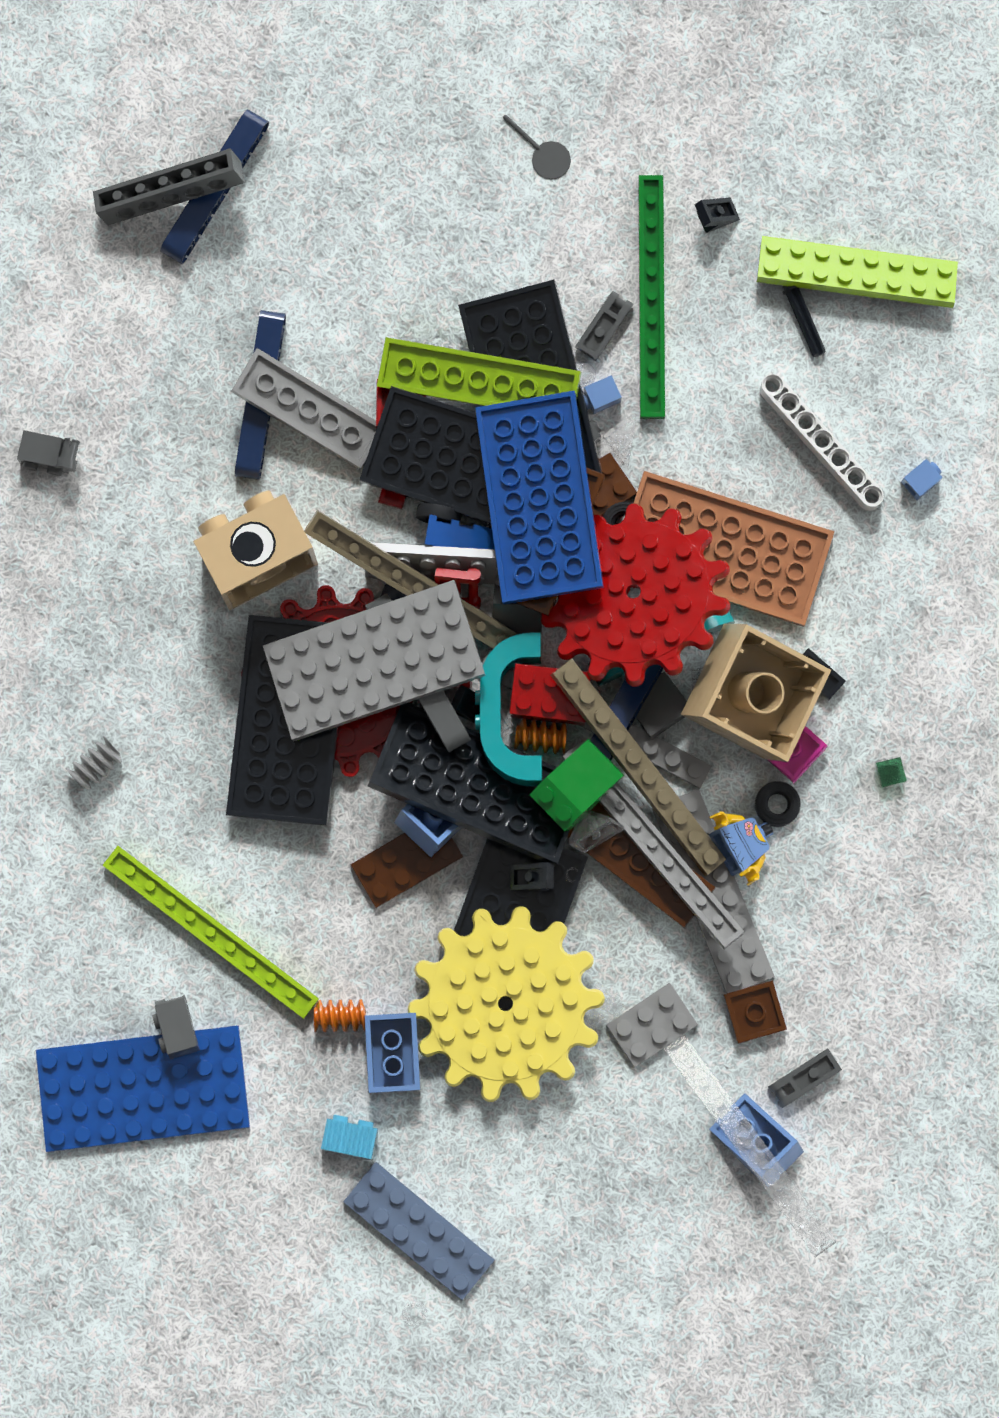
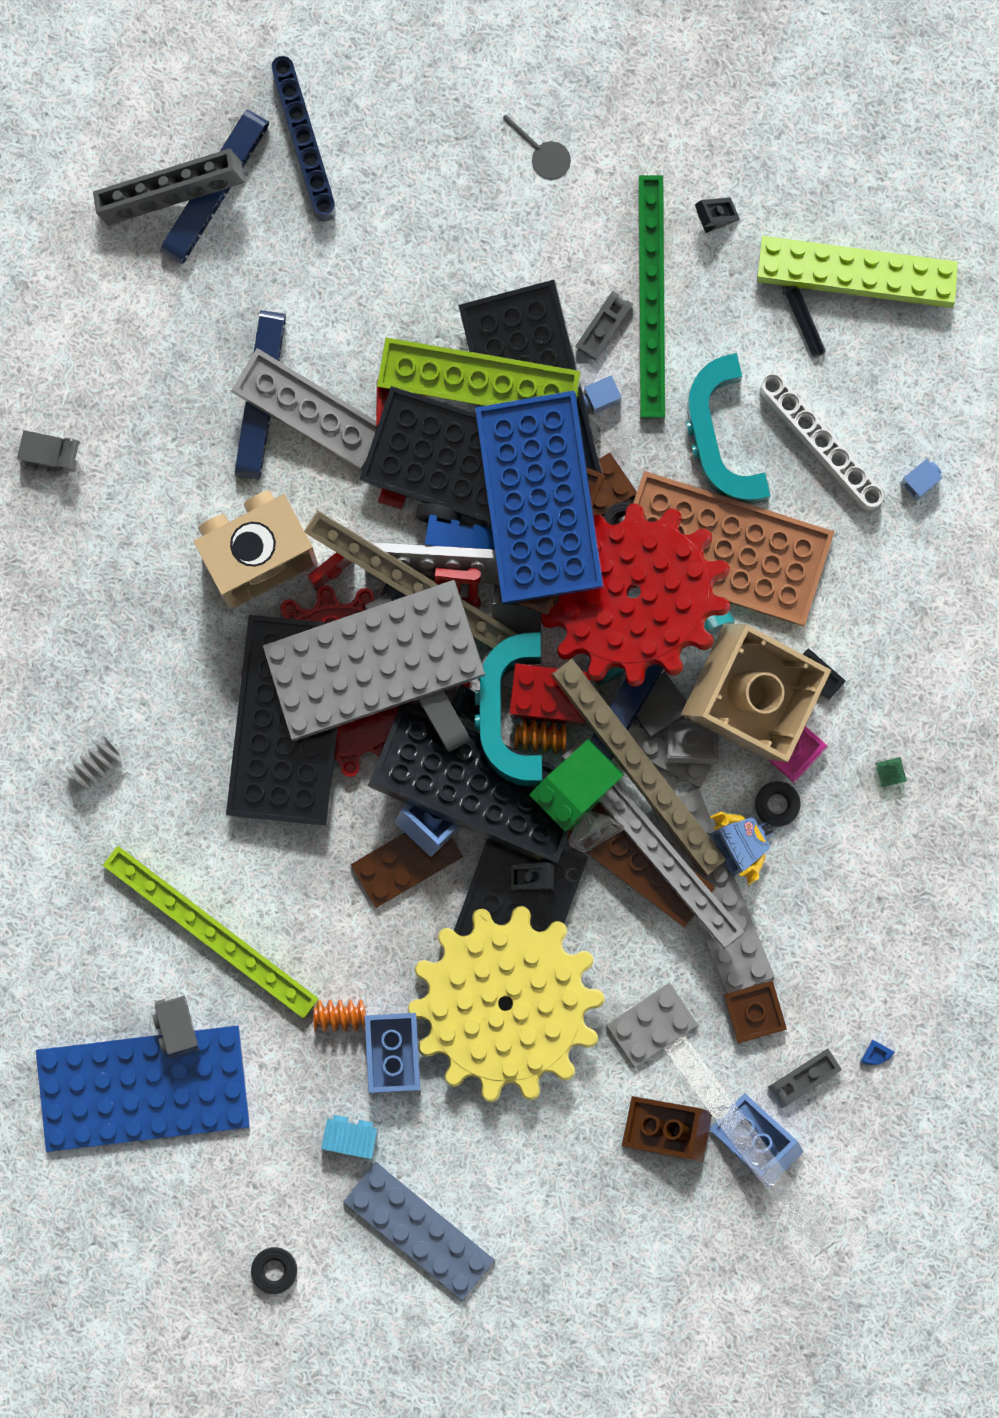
none -> black tyre [251,1247,297,1294]
none -> dark blue beam [271,56,336,221]
none -> red plate [308,552,352,591]
none -> reddish brown slope [622,1096,712,1163]
none -> light grey plate [667,717,719,764]
none -> teal arch [685,353,771,504]
none -> blue tile [860,1039,895,1065]

